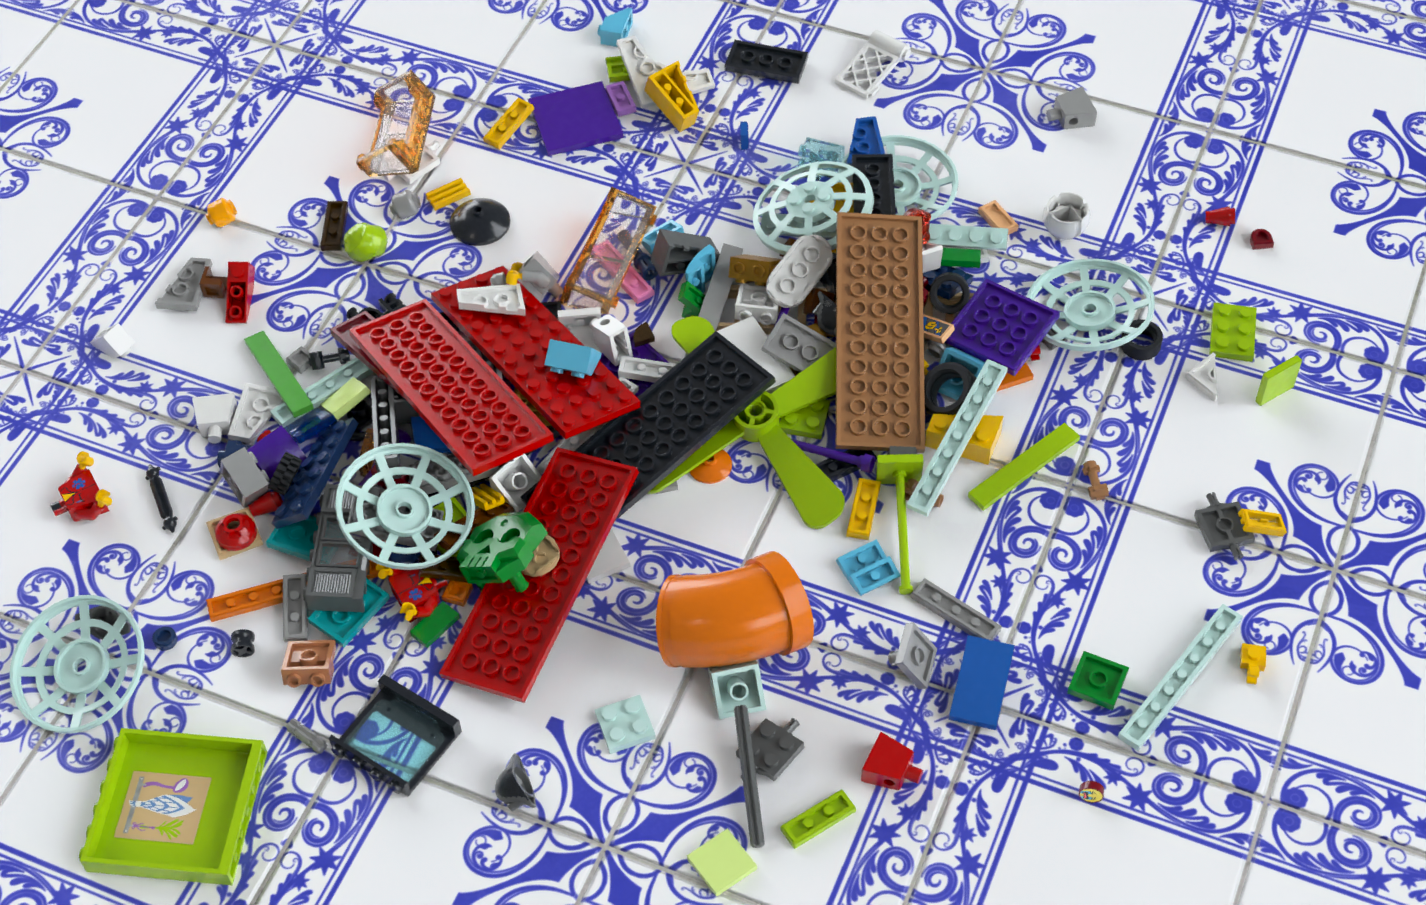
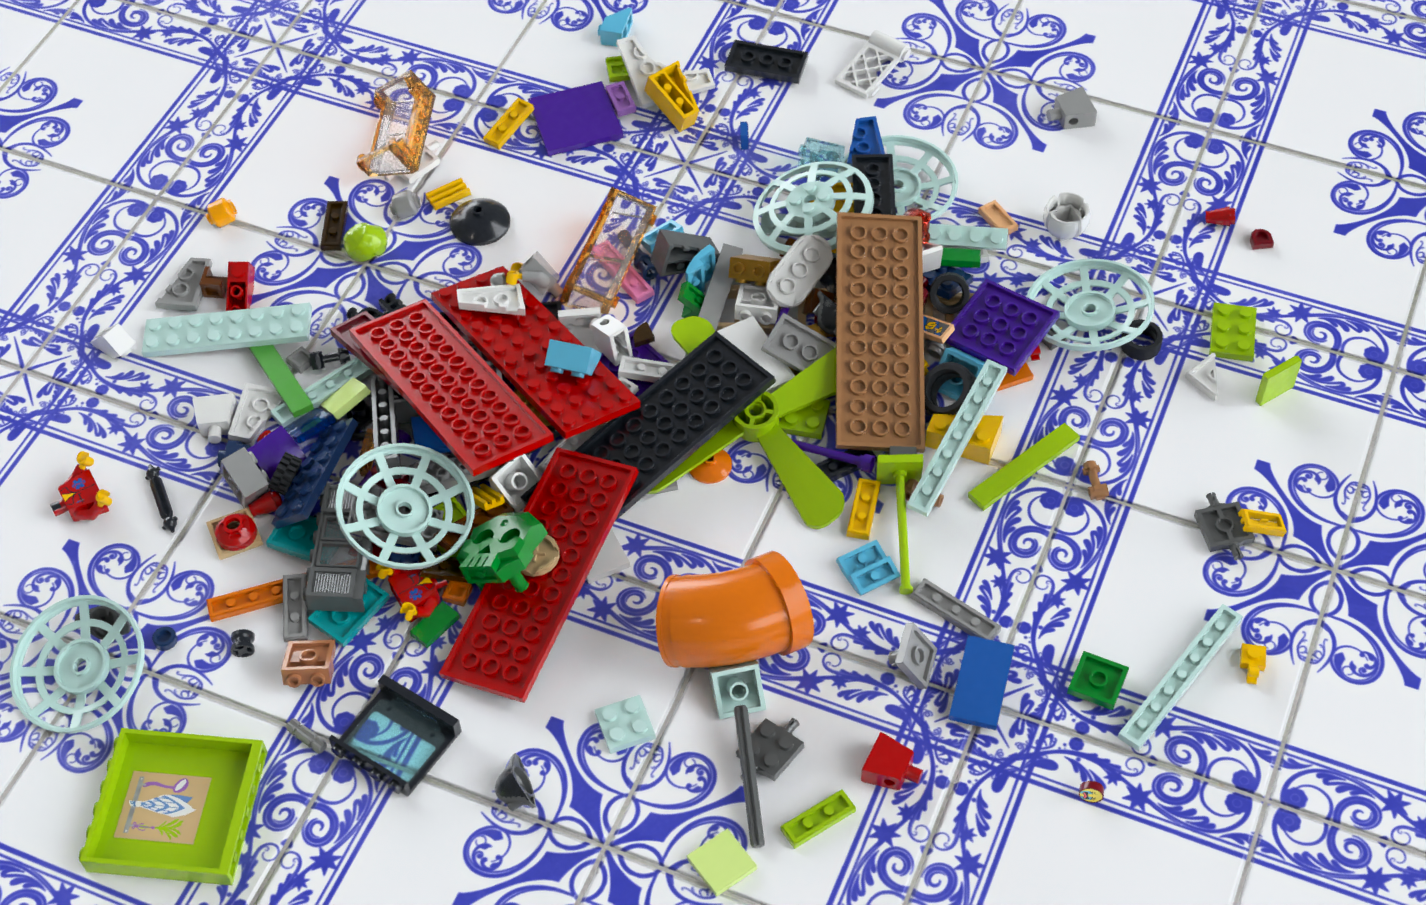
none -> light aqua plate [142,303,312,358]

